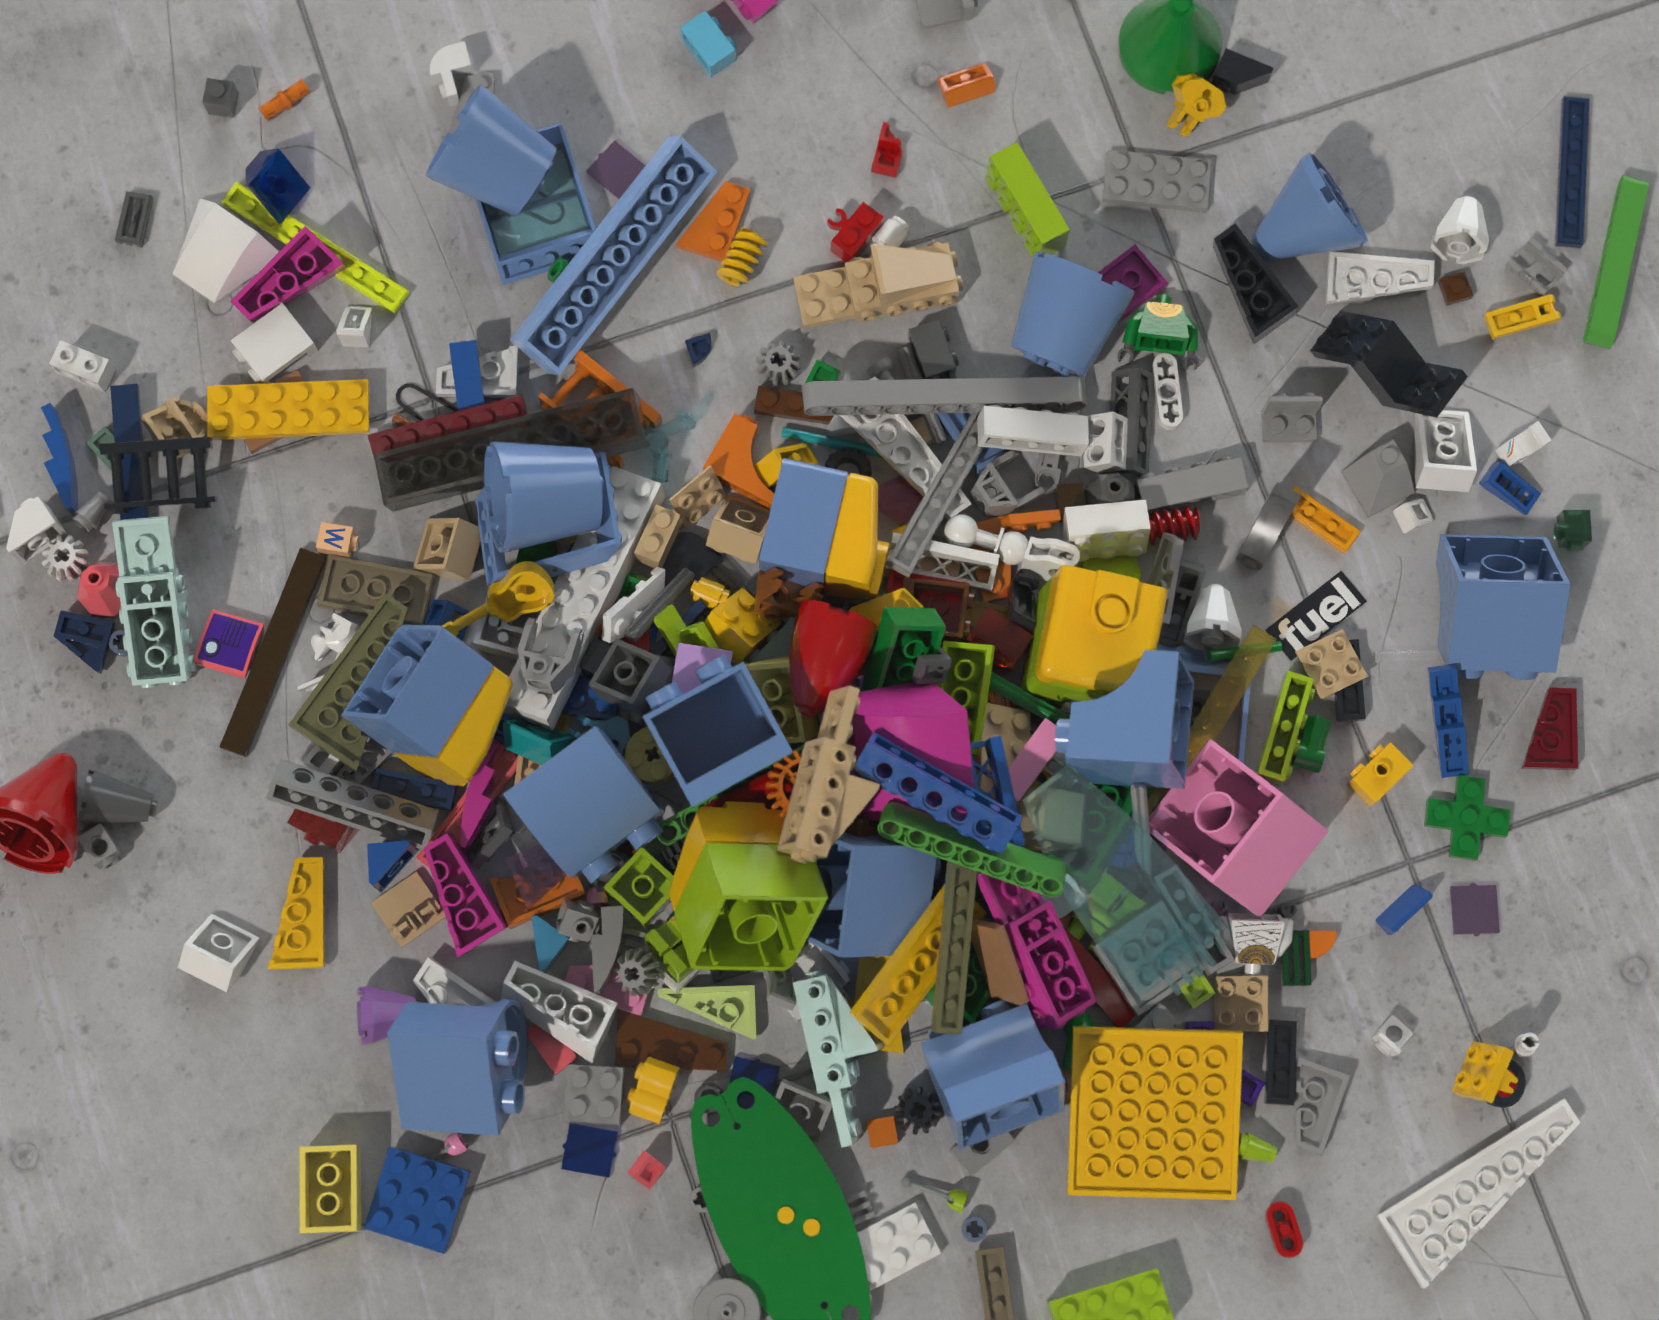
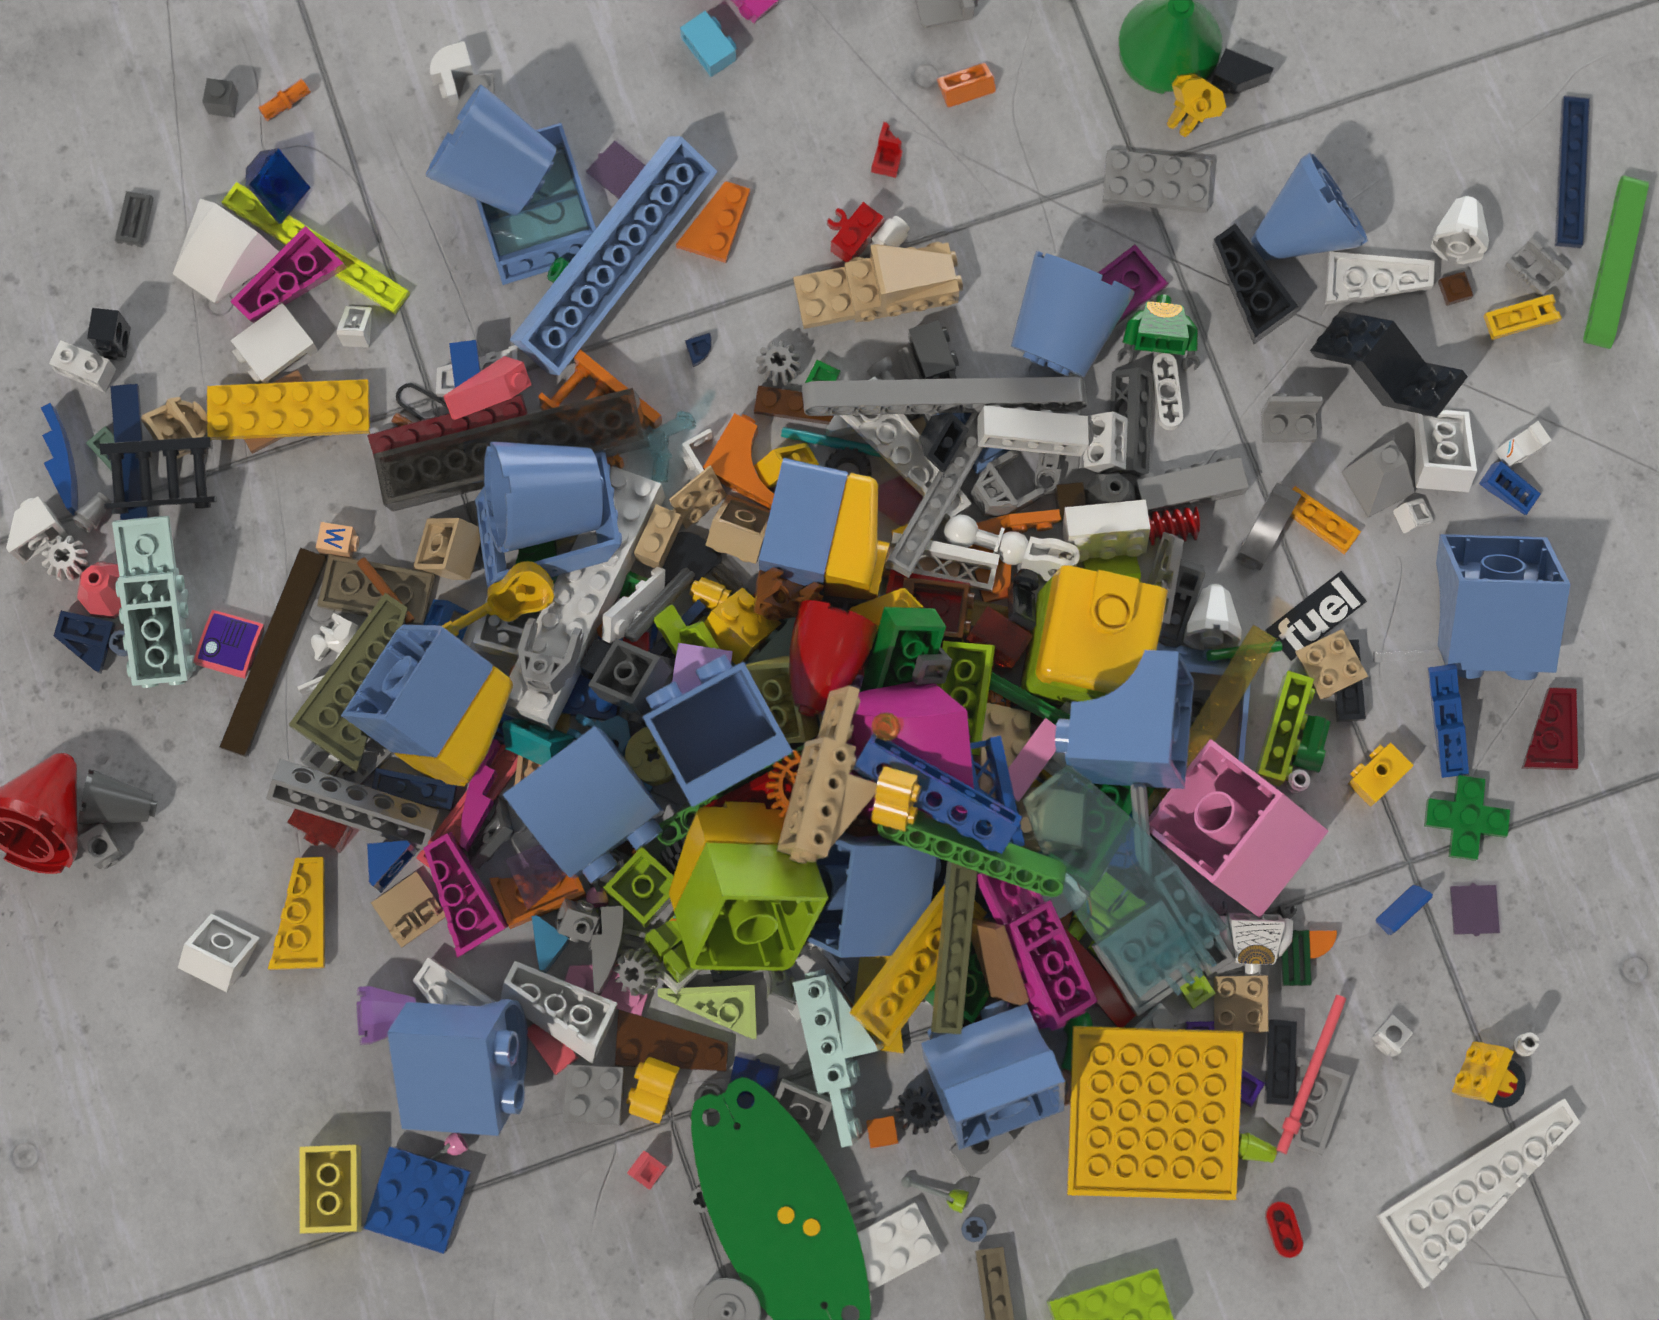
clear blue piece [561,1123,618,1178] -> none
yellow piece [716,228,768,287] -> none
lime brick [985,142,1070,257] -> none
clear green brick [1554,510,1592,552] -> none
none -> black brick [87,308,131,360]
none -> dark orange bar [357,557,415,625]
none -> coral slope [443,356,532,420]
none -> white bracket [682,428,713,475]
none -> plate [872,713,900,741]
none -> yellow brick [872,767,921,831]
none -> black slope [920,413,969,472]
none -> coral bar [1276,995,1346,1154]
none -> white pin [1286,769,1310,793]

